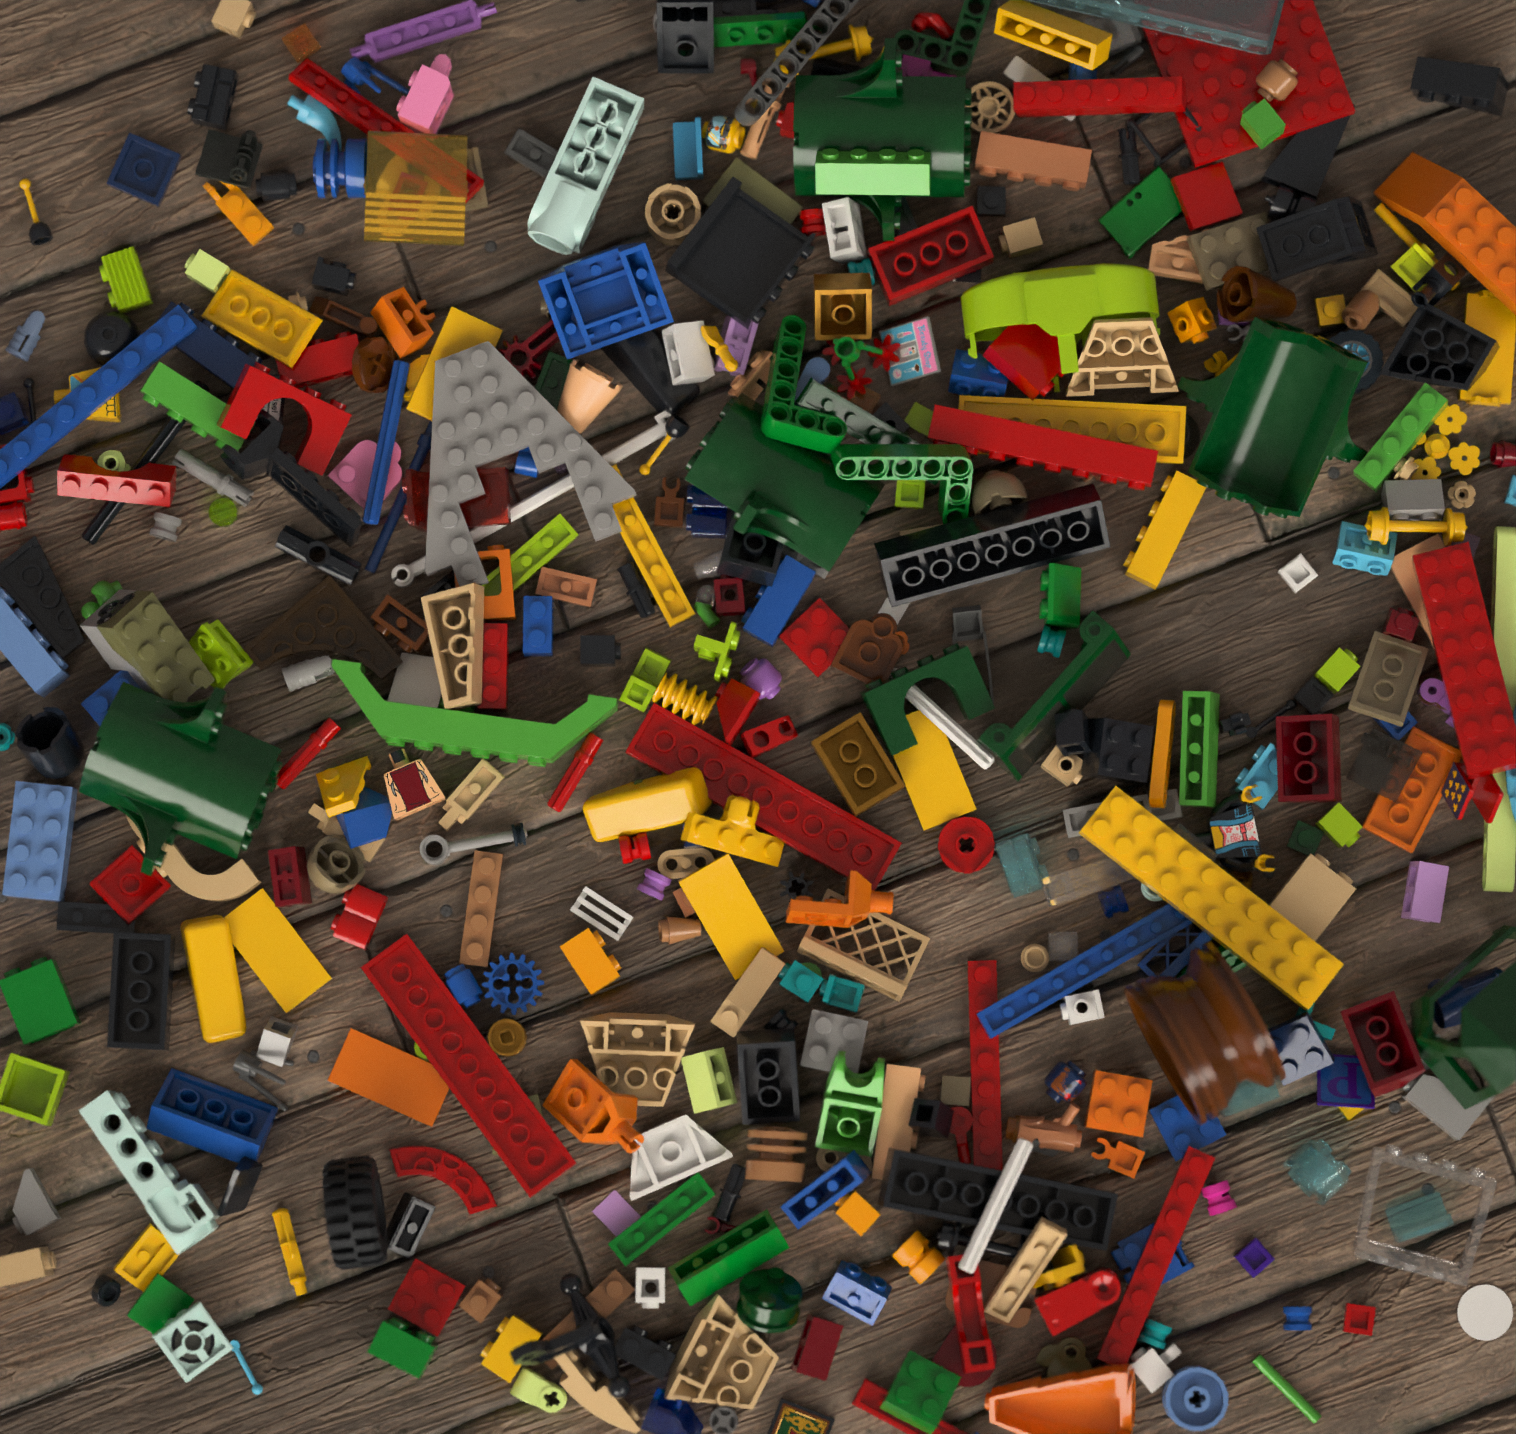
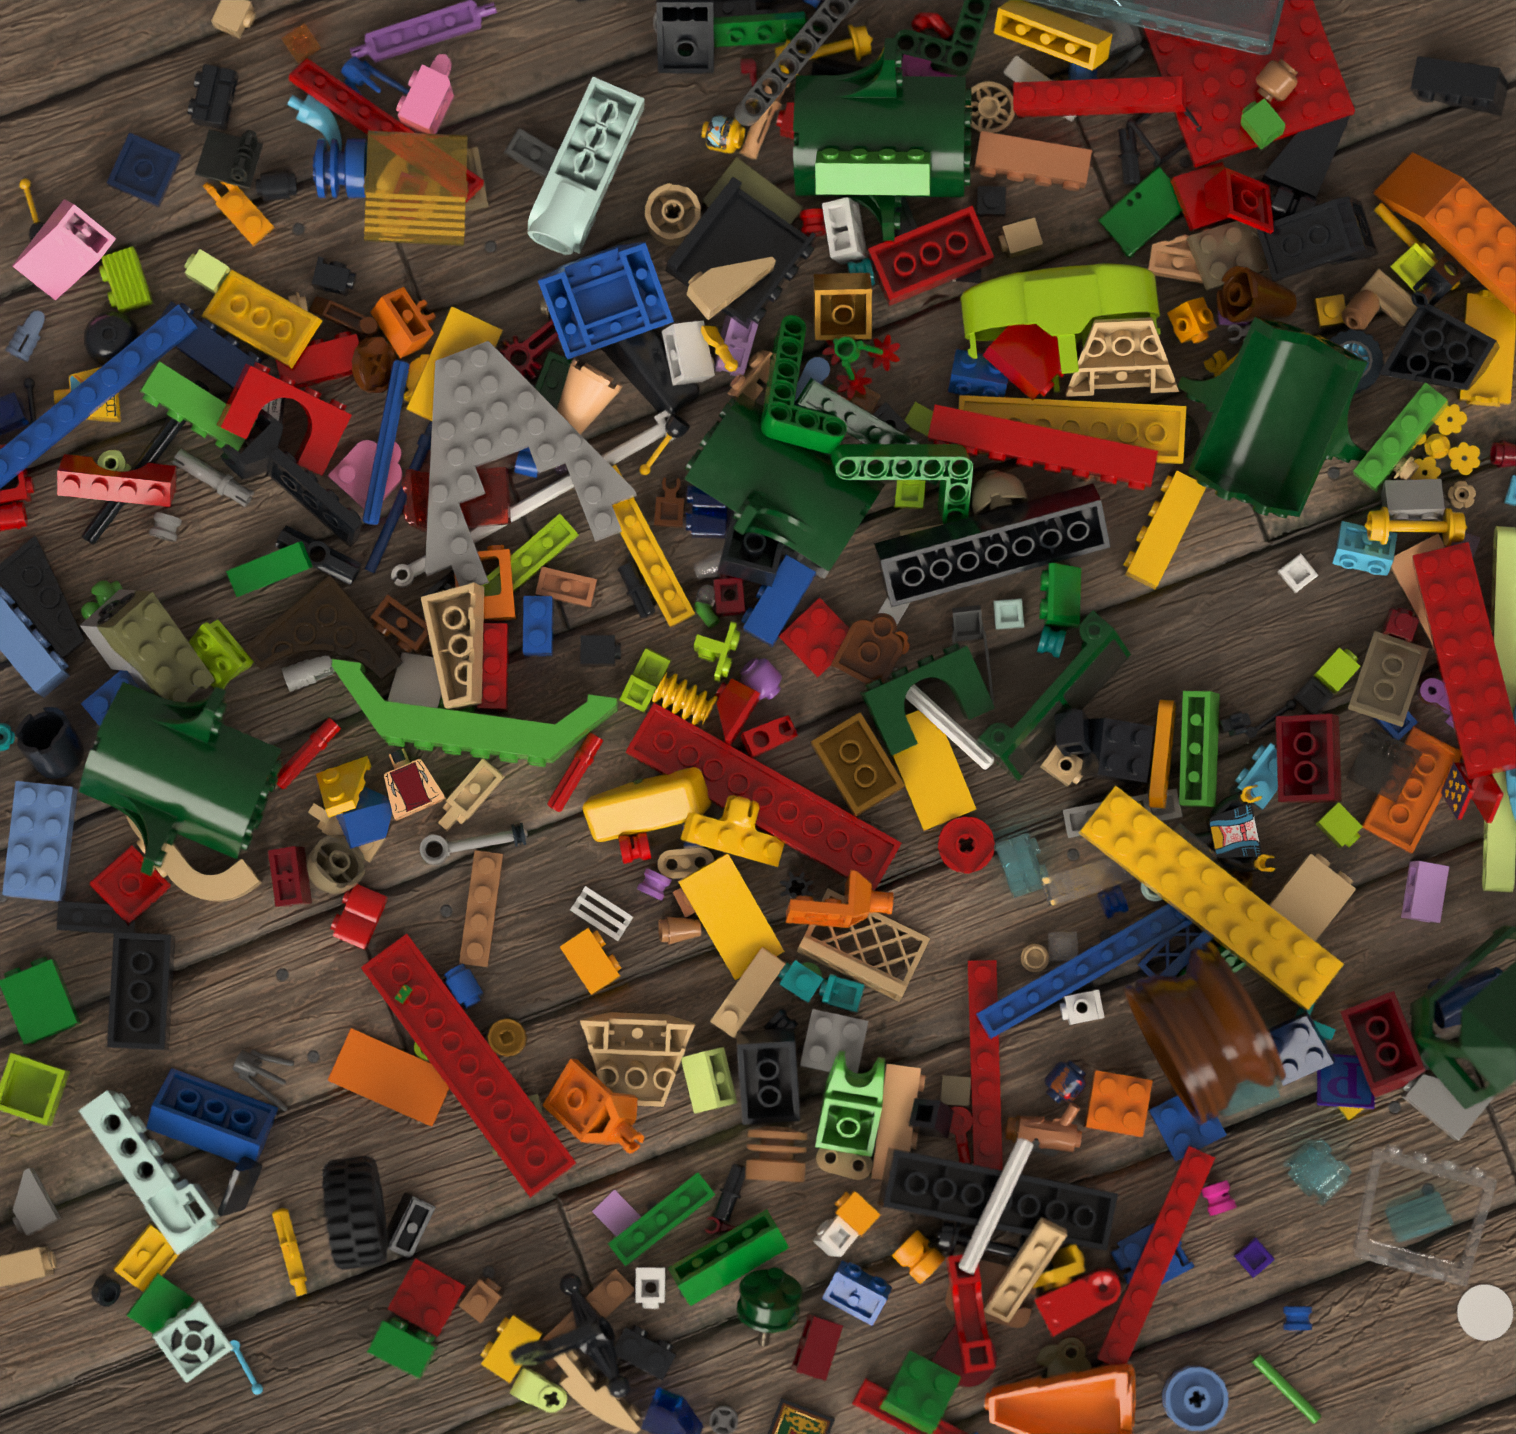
yellow piece [180,915,246,1043] -> none
clear neon green tile [209,498,238,527] -> none
yellow tile [224,888,332,1013] -> none
light grey brick [256,1016,298,1067] -> none
red tile [389,1146,497,1215] -> none
blue gear [482,953,545,1015] -> none
white wing [630,1114,733,1201] -> none
tan wedge [664,1294,779,1409] -> none
dark azure panel [673,117,703,180] -> none
blue brick [780,1150,872,1229] -> none
piece [879,316,941,386] -> none
orange plate [1090,1138,1145,1179] -> none
white brick [1129,1343,1182,1393] -> none
teal wheel [1138,1318,1172,1350] -> none
dark green plate [1286,820,1324,856] -> none
red plate [1342,1303,1376,1336] -> none
none -> bright pink slope [12,199,116,300]
none -> green tile [226,541,313,597]
none -> green piece [395,984,413,1004]
none -> tan slope [686,257,776,320]
none -> white brick [813,1216,859,1257]
none -> light aqua tile [993,599,1024,630]
none -> red slope [1204,167,1274,234]

